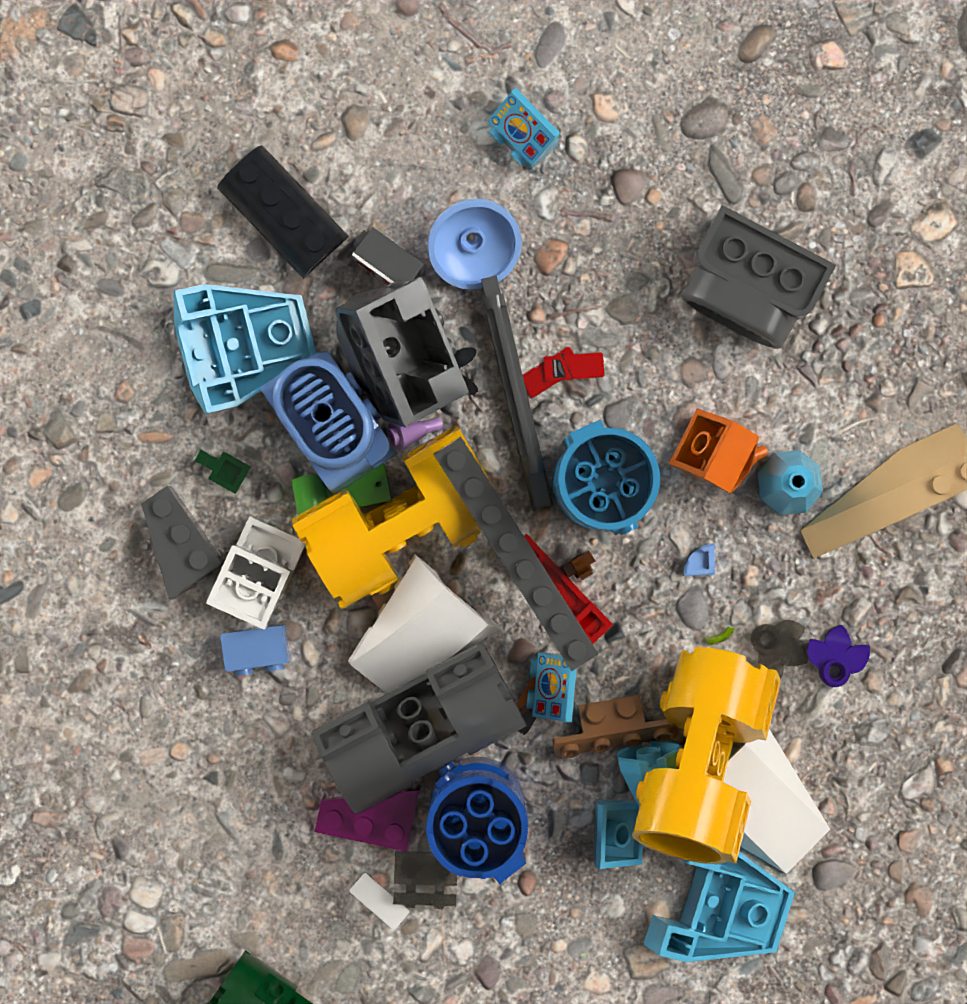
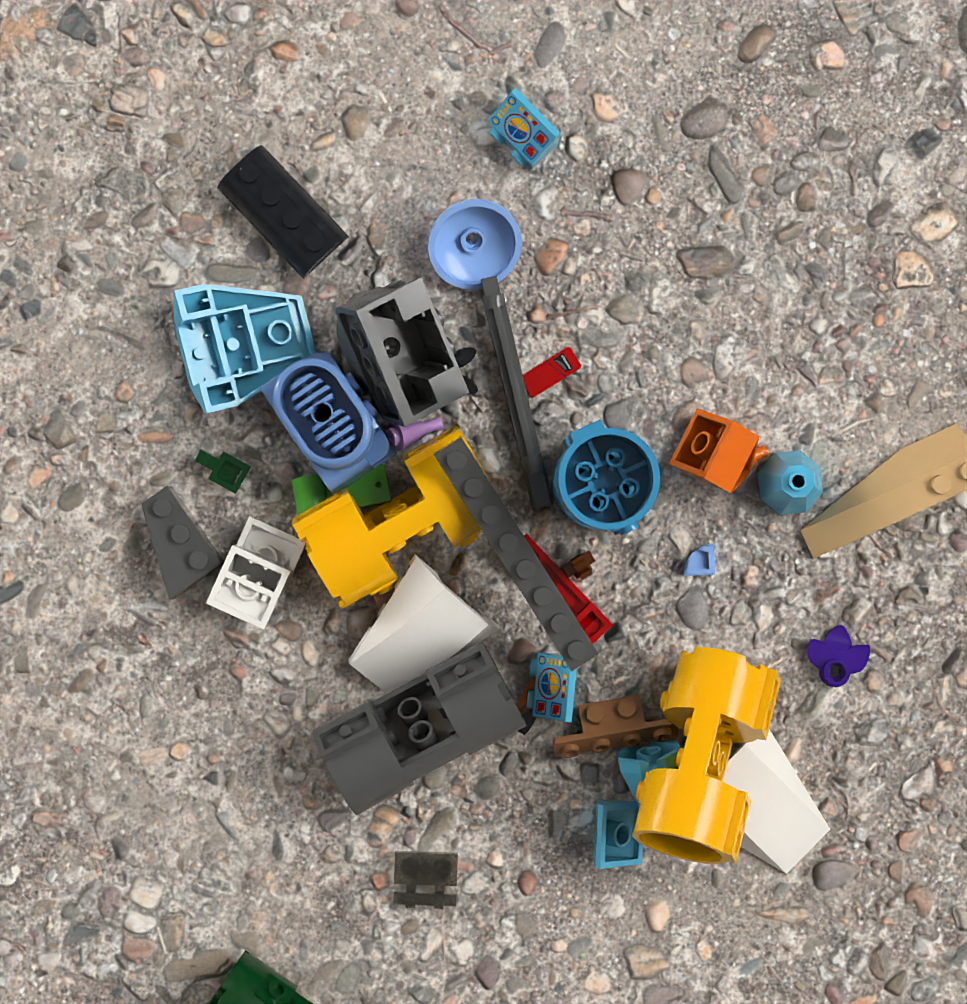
medium blue brick [220,624,291,676] -> none
magenta wing [314,789,420,852] -> none
white sticker [350,873,409,930] -> none
dark grey piece [352,227,426,285] -> none
blue cylinder [426,757,528,884] -> none
red sticker [543,352,605,381] -> none
medium azure wedge [643,852,795,962] -> none
dark grey brick [681,205,836,349] -> none
lime leg [706,626,735,646] -> none
clear smoke plate [750,620,808,679] -> none

